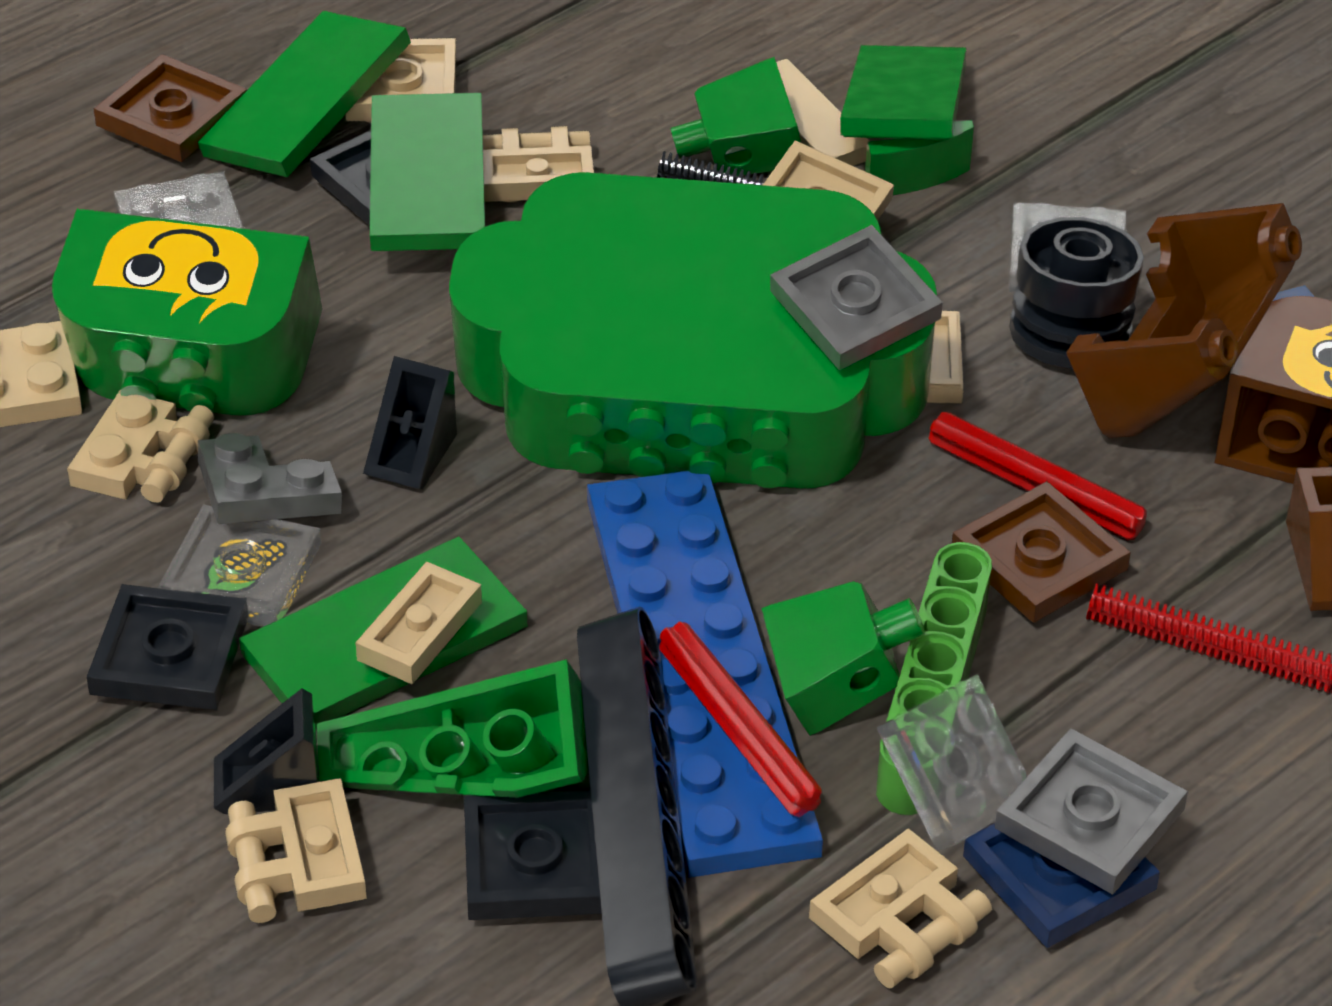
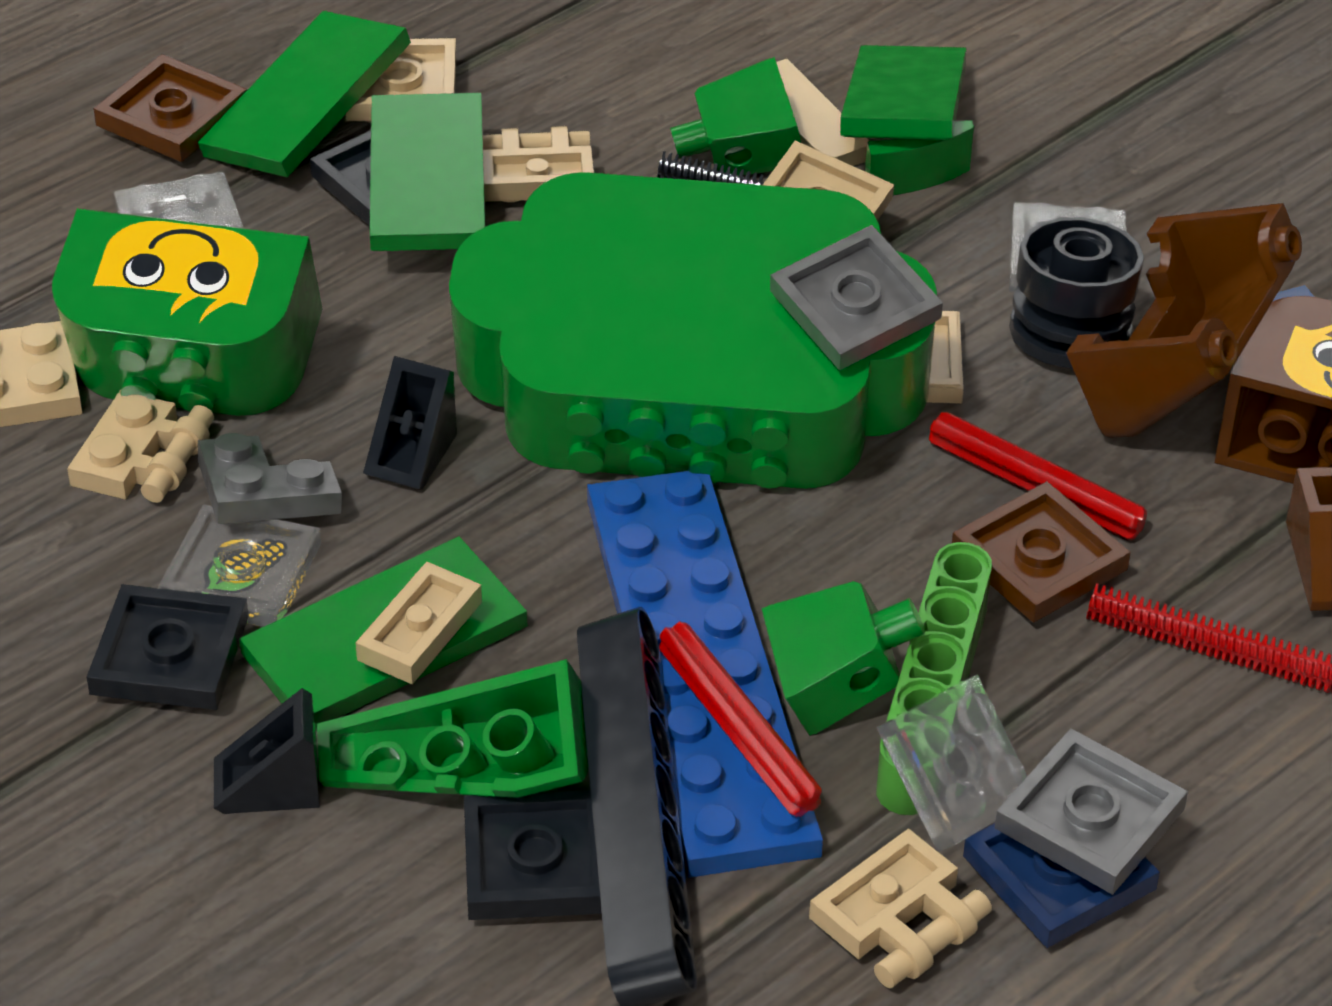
tan plate [225,778,367,923] -> none

